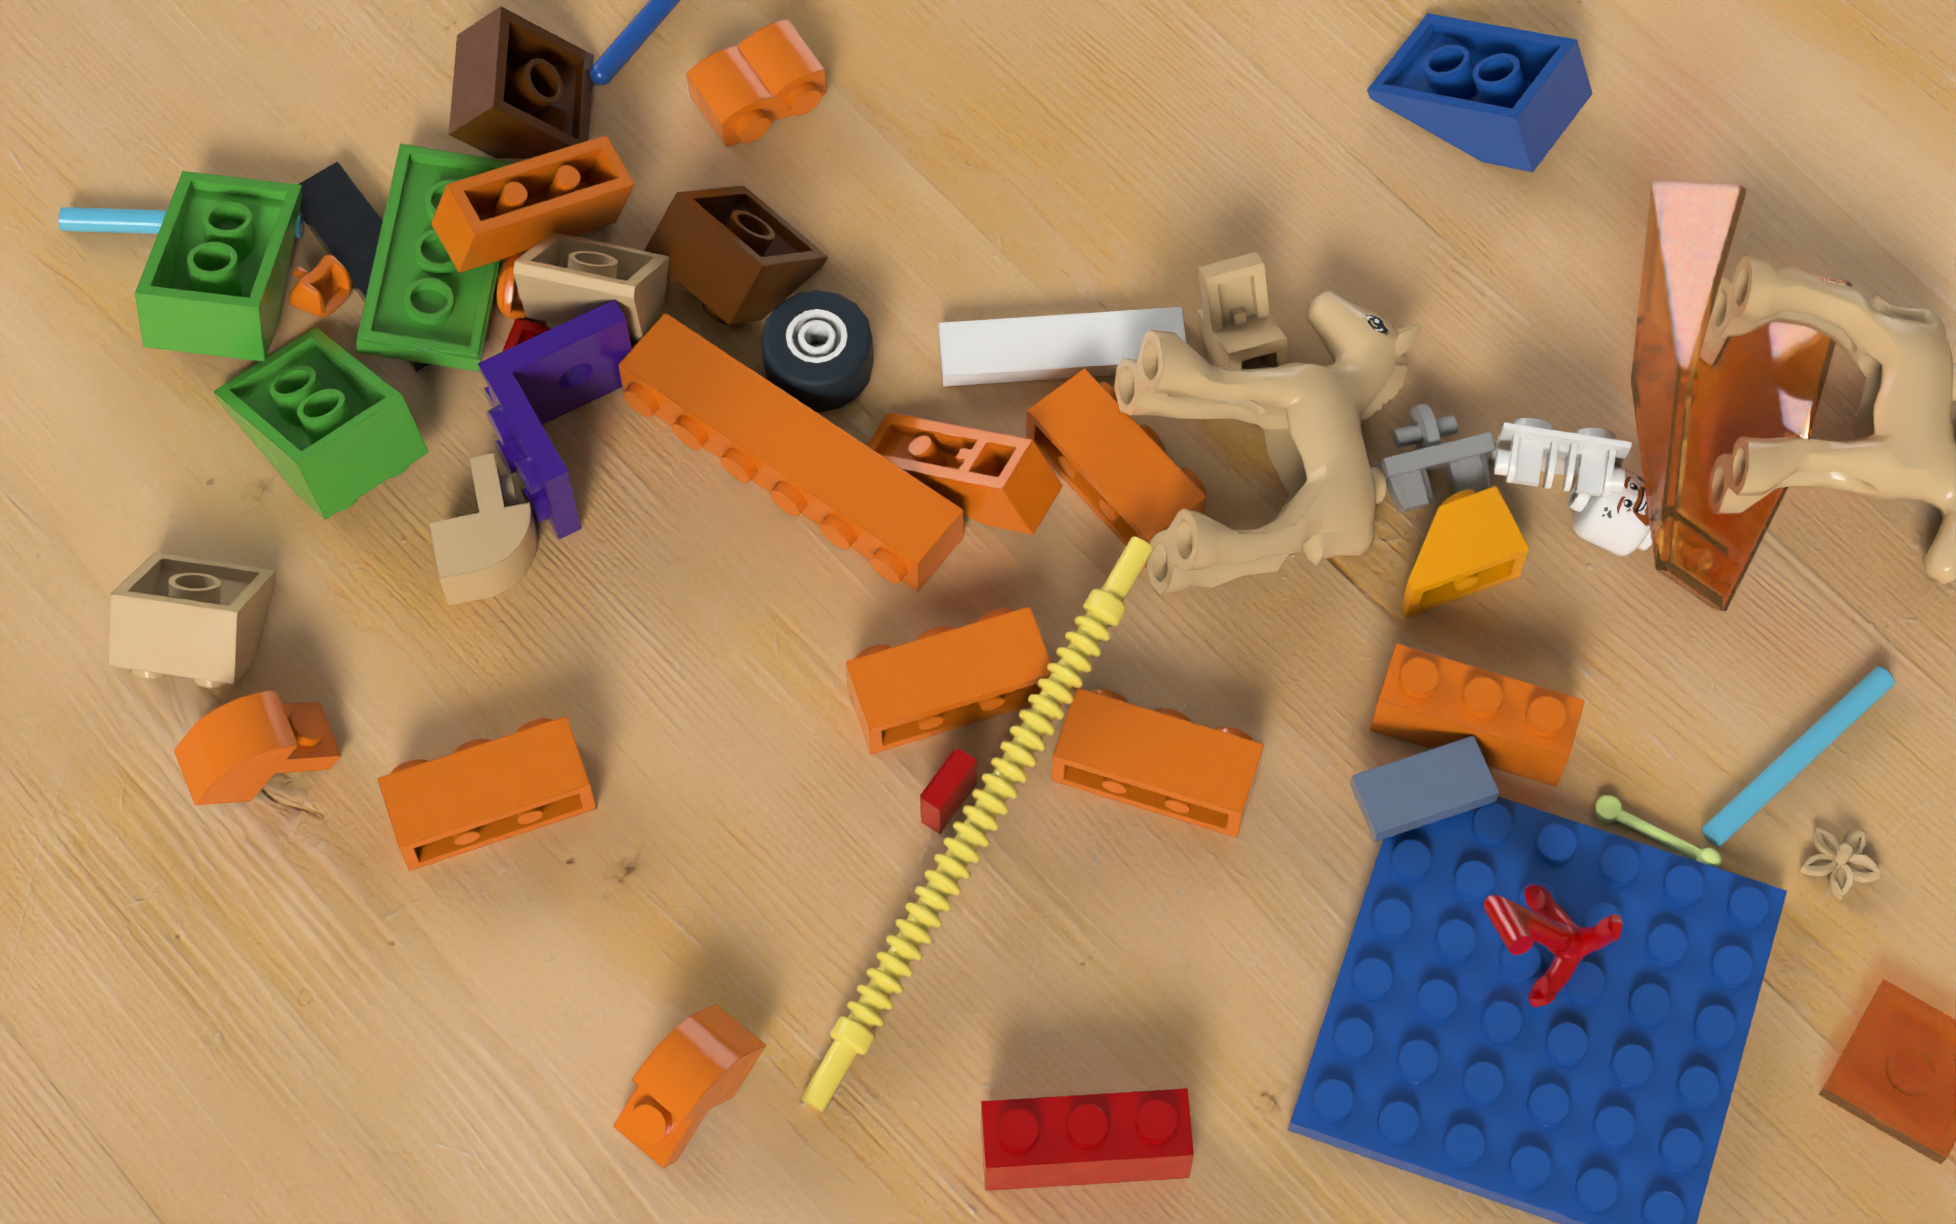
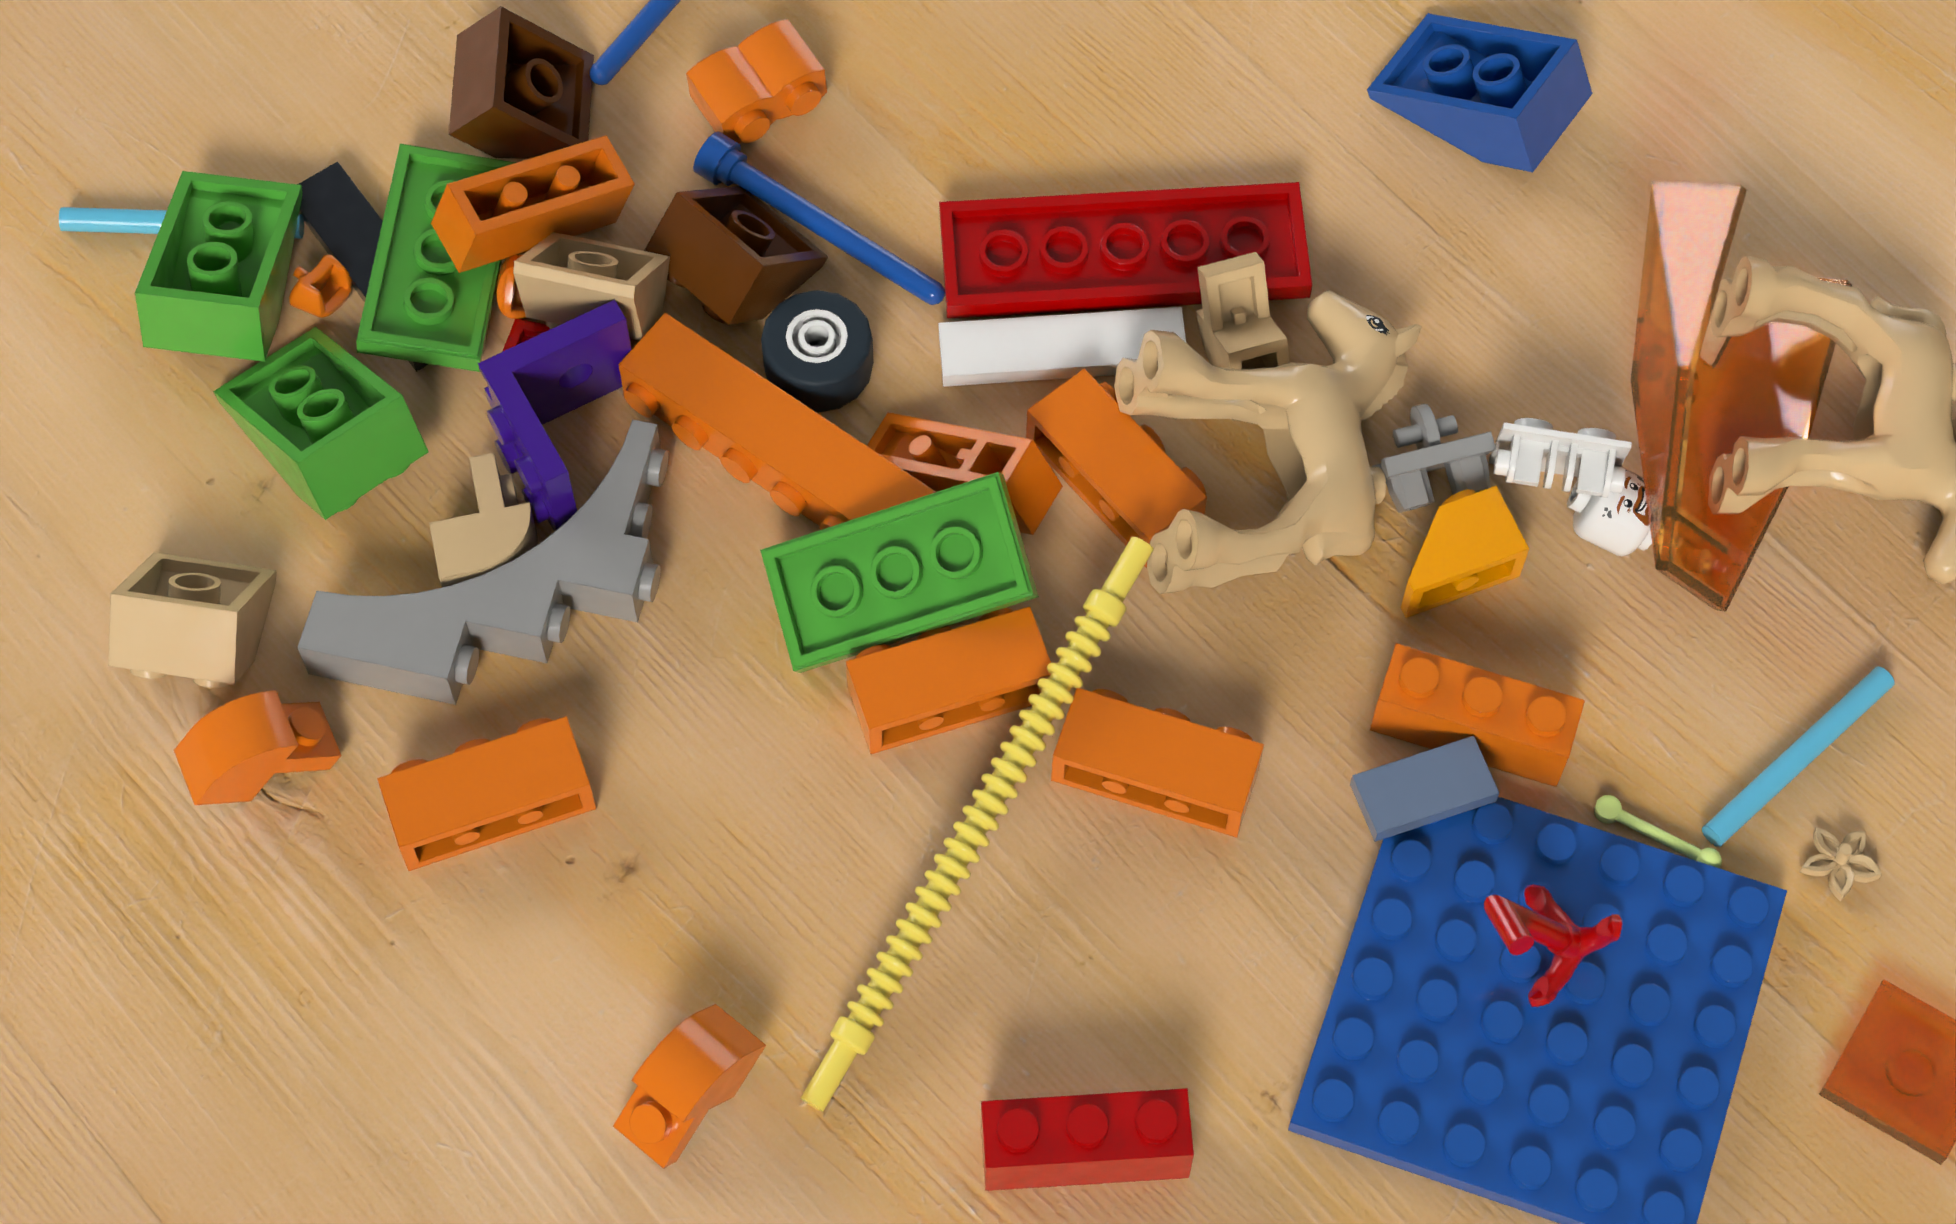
red tile [920,748,977,834] -> none
none -> light grey arch [297,420,669,705]
none -> blue piece [693,131,945,305]
none -> bright green tile [760,472,1039,673]
none -> red plate [939,182,1312,319]

